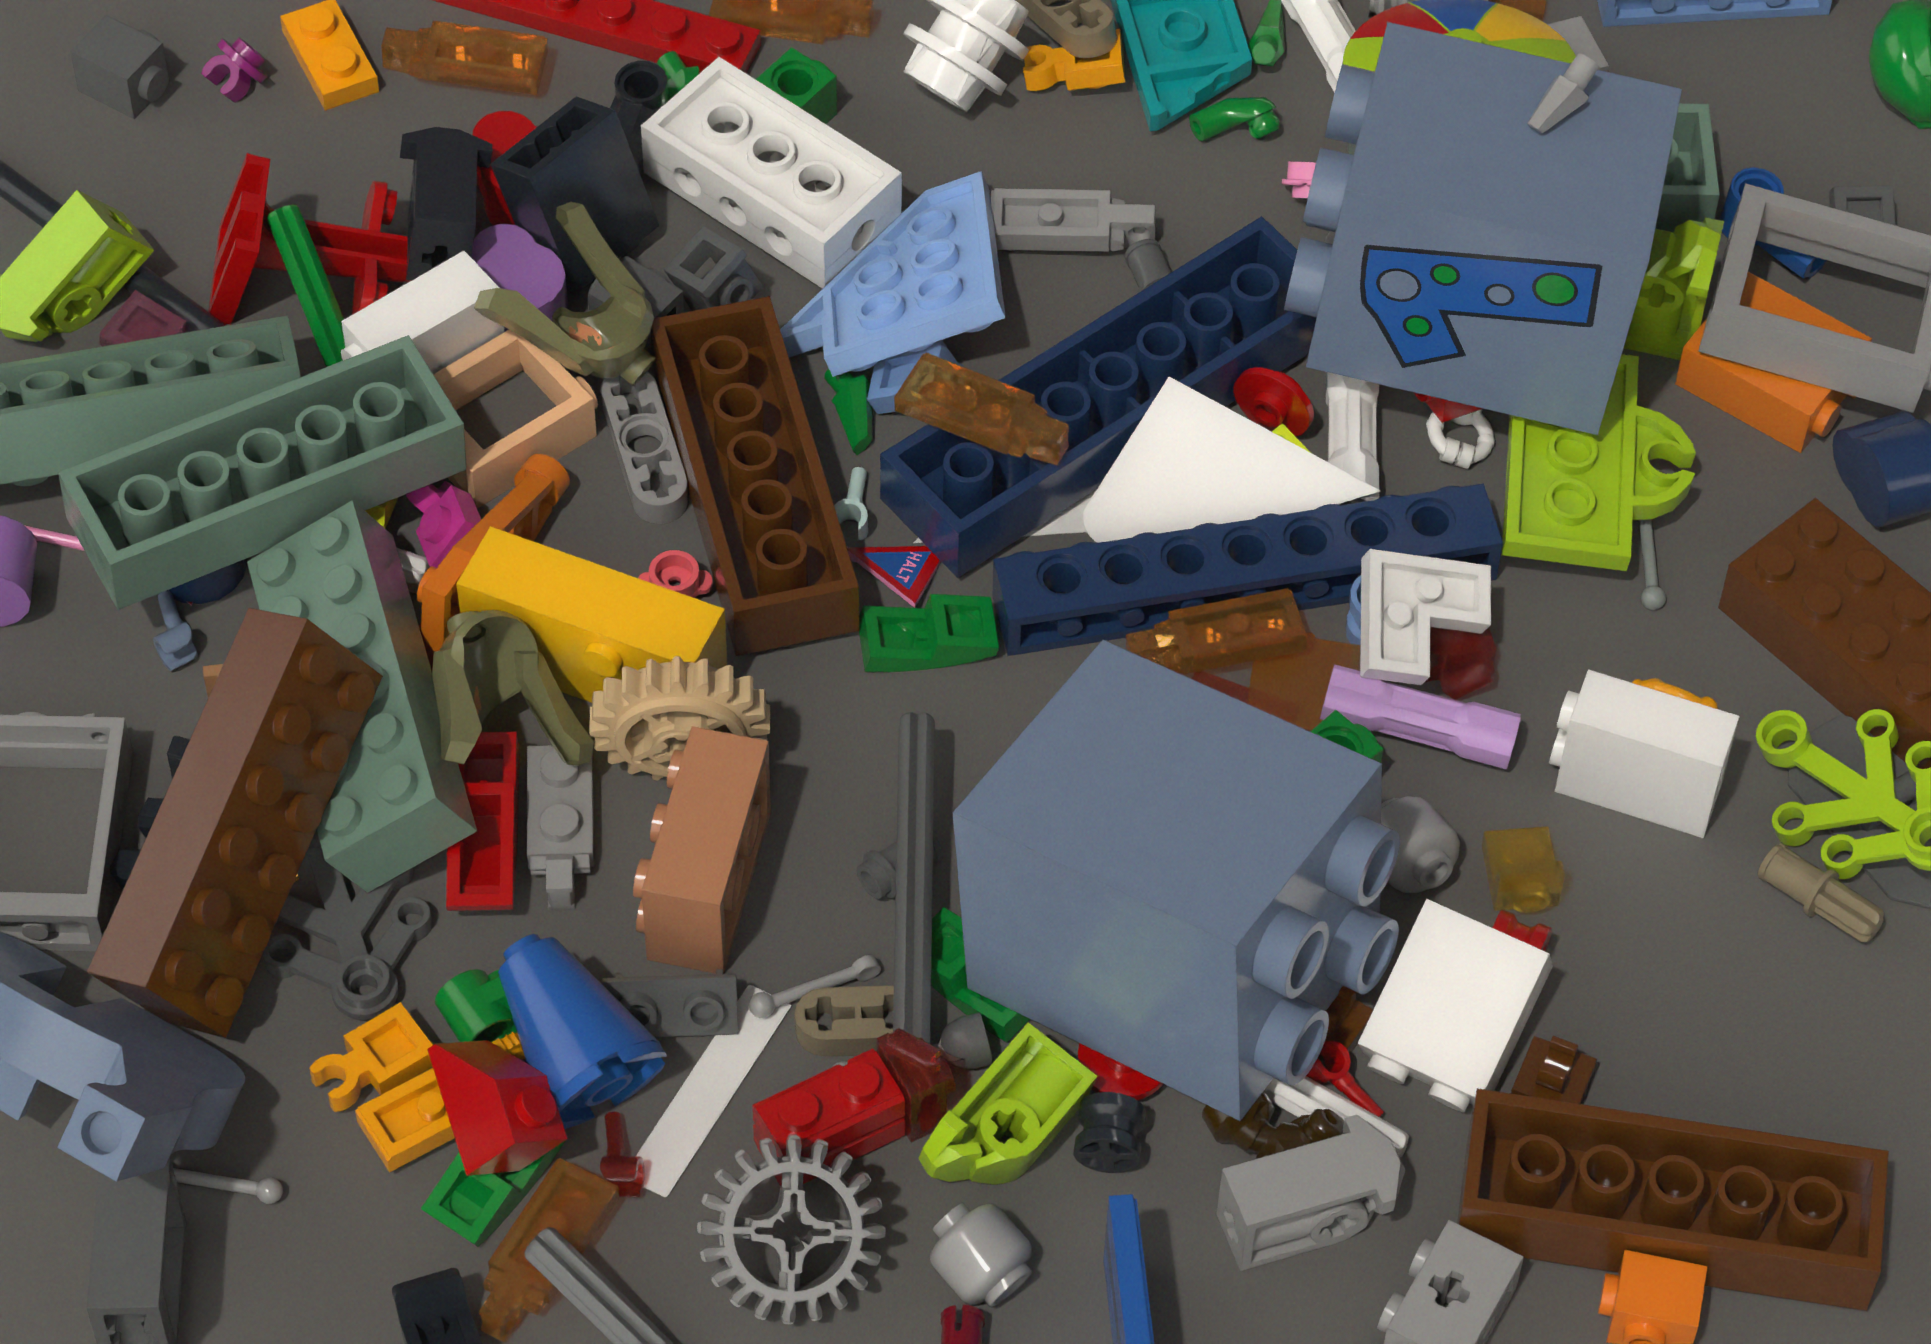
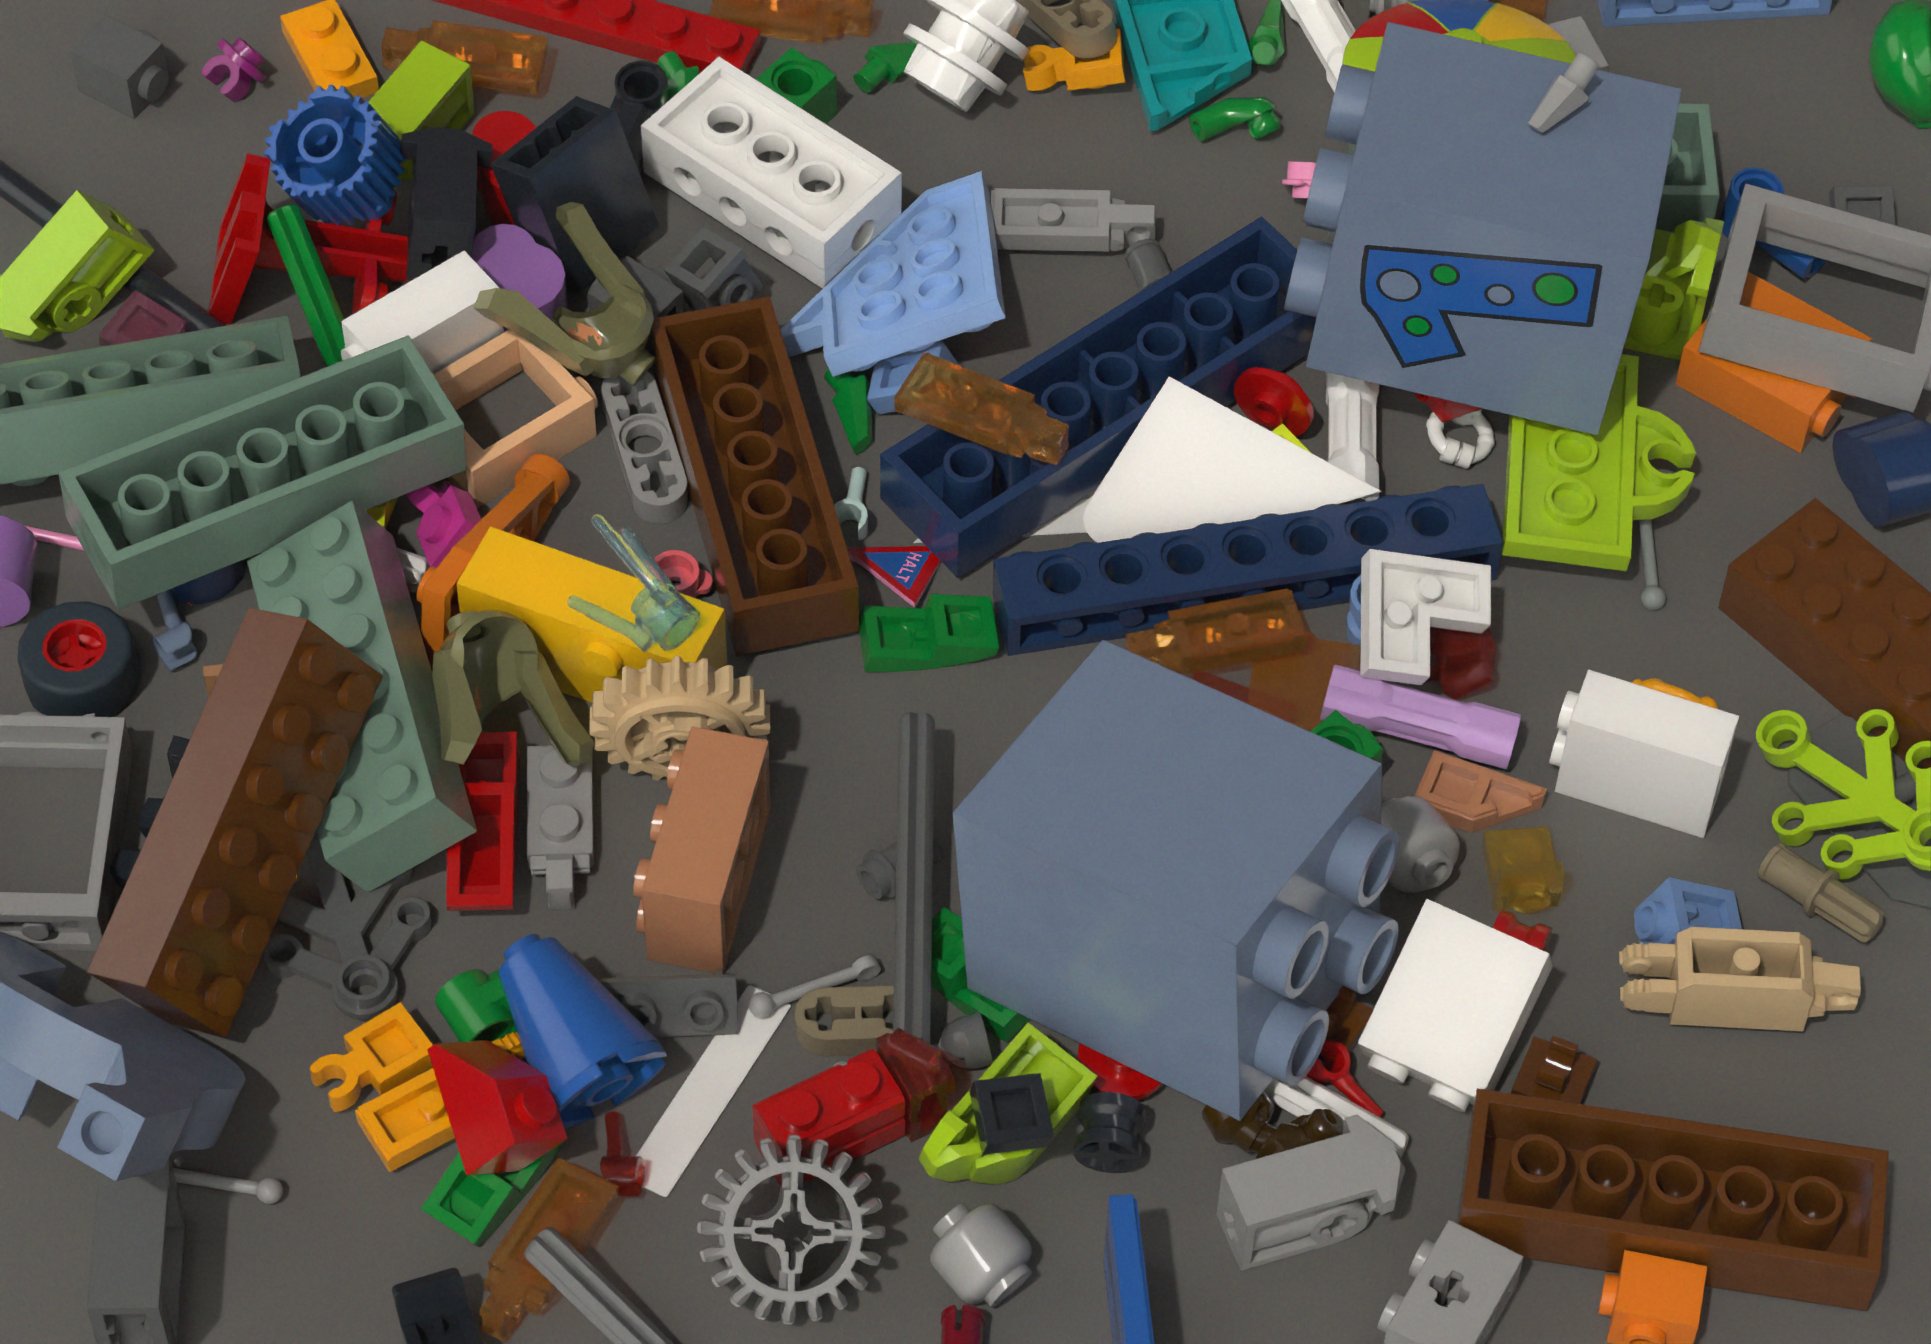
none -> black wheel [18,601,139,717]
none -> blue brick [264,85,405,225]
none -> lime piece [368,40,475,181]
none -> clear light blue plant [567,514,700,651]
none -> green bar [853,42,917,93]
none -> black plate [969,1073,1054,1155]
none -> nougat tile [1414,750,1547,833]
none -> tan hinge [1619,927,1861,1032]
none -> medium blue bracket [1634,877,1742,944]

